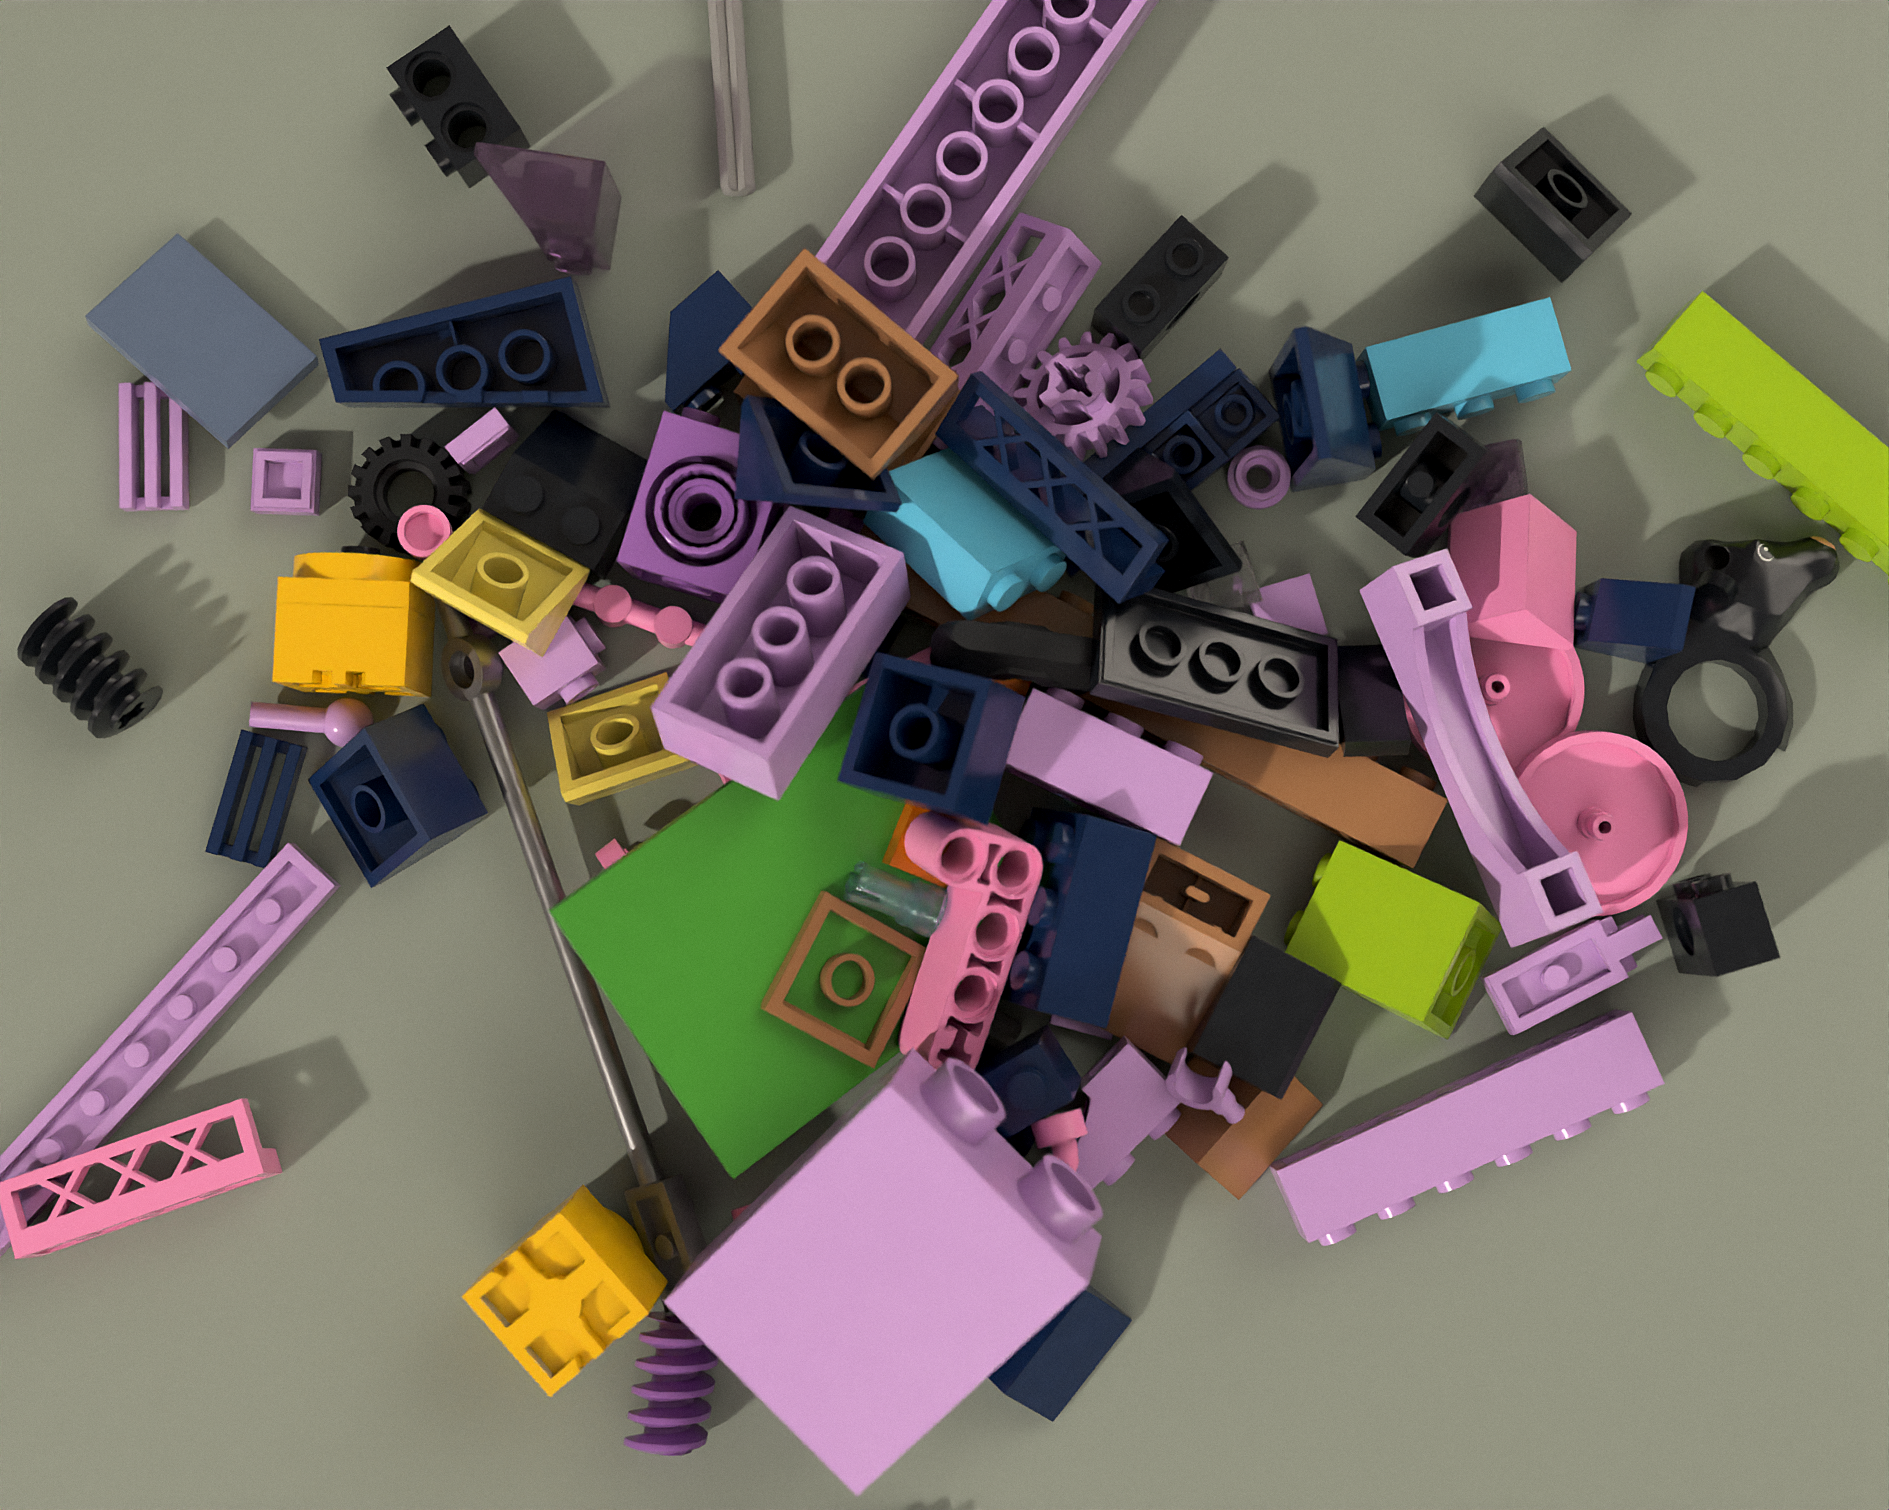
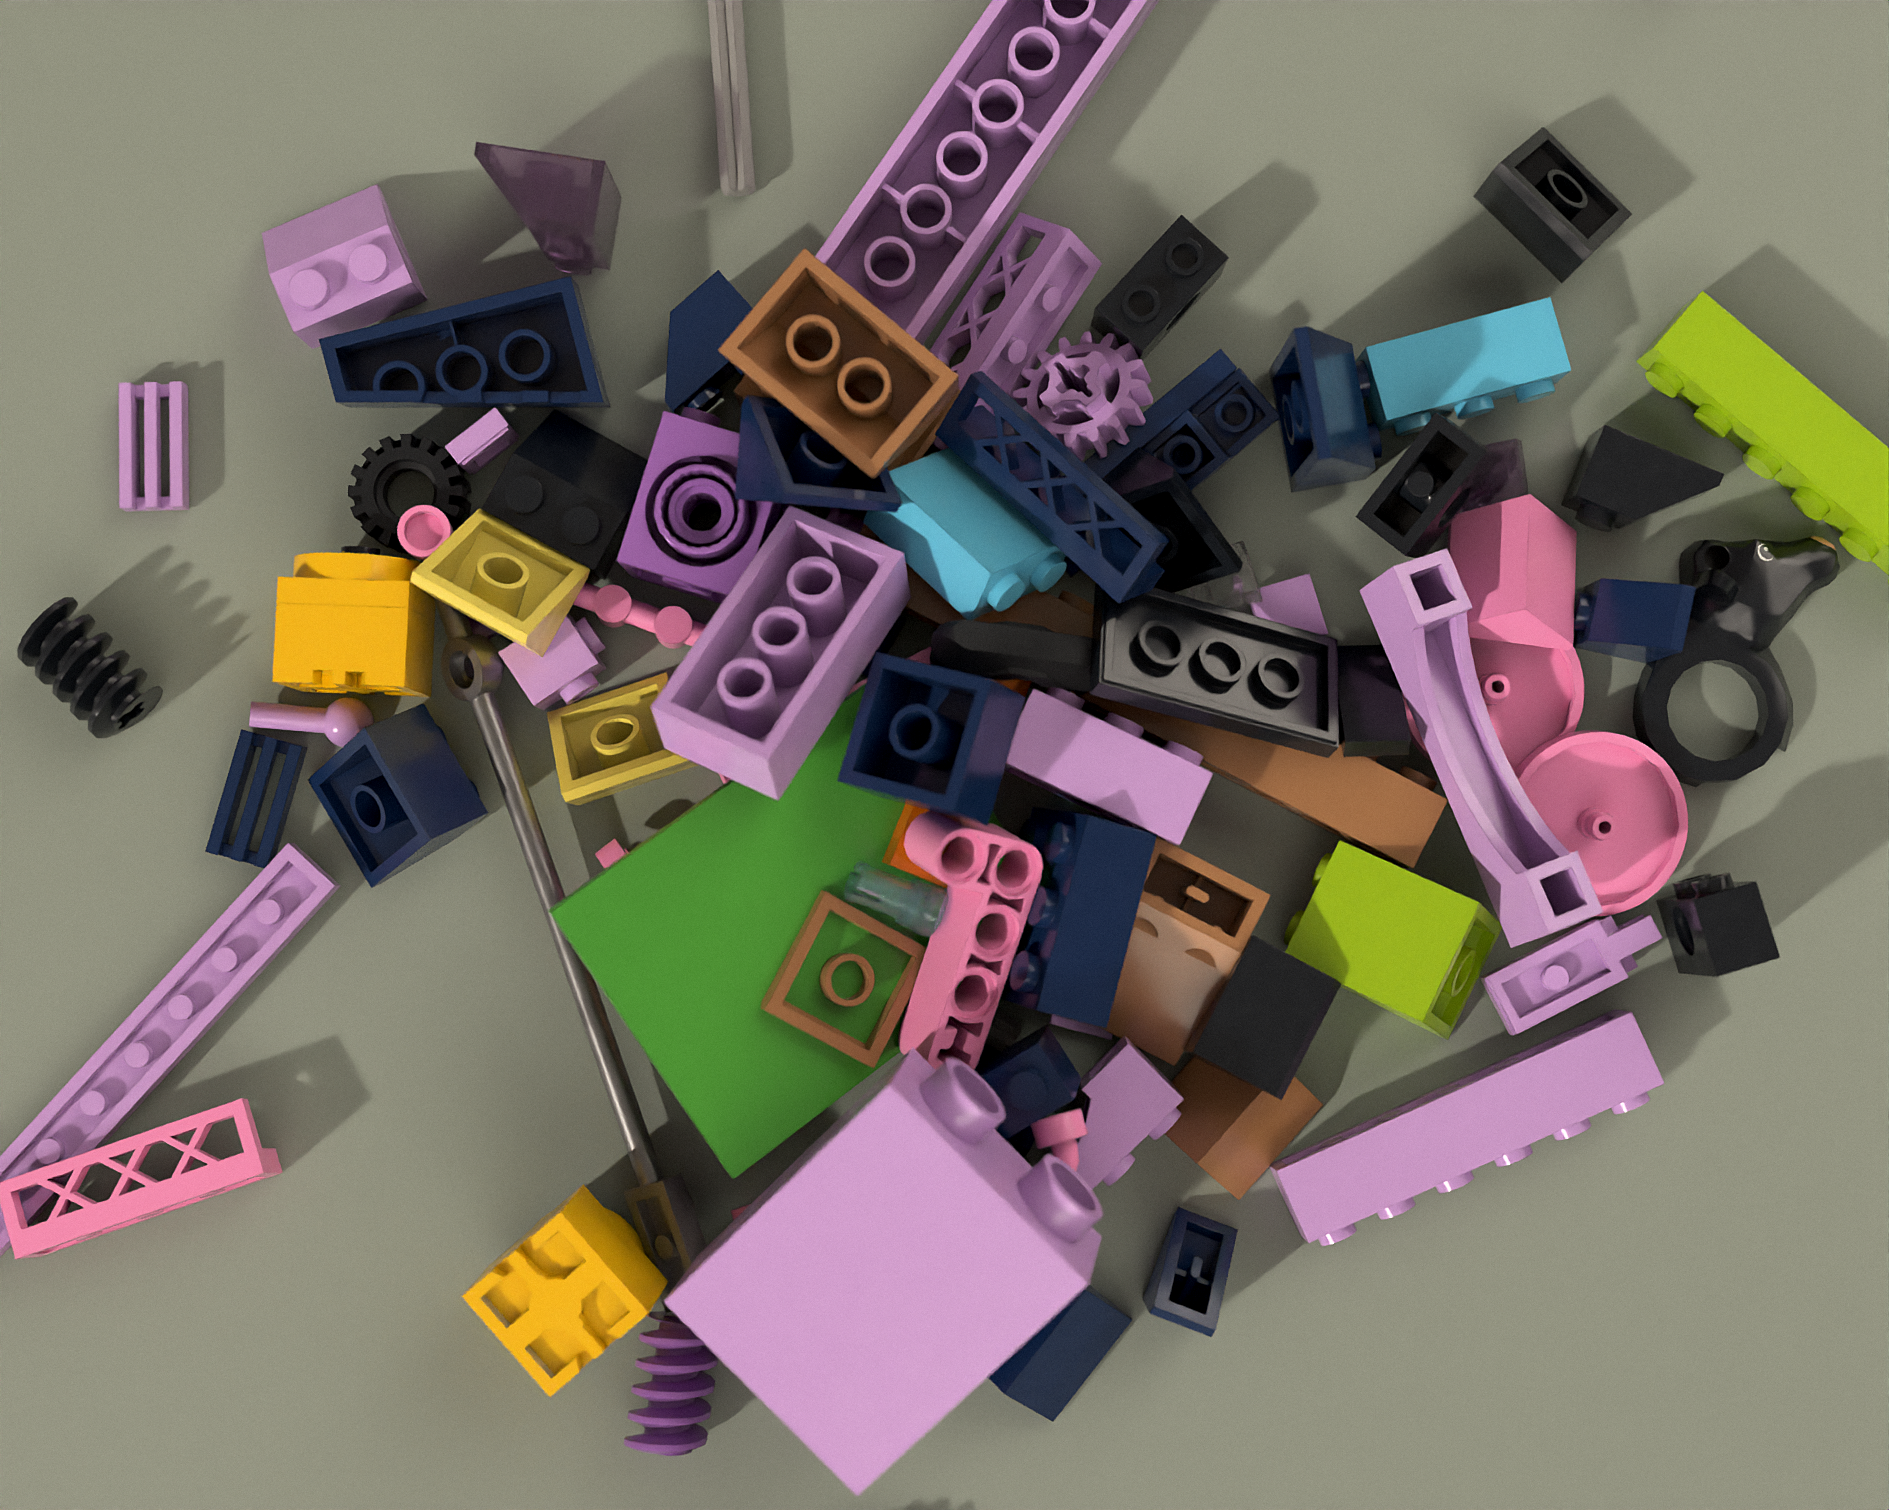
sand blue tile [85,233,319,449] -> none
lavender tile [251,448,322,516] -> none
black brick [387,25,531,188] -> none
lavender piece [1165,1047,1245,1124] -> none
lavender plate [1227,445,1291,509] -> none
none -> lavender slope [262,184,428,349]
none -> dark blue slope [1143,1207,1238,1337]
none -> black slope [1561,425,1724,532]

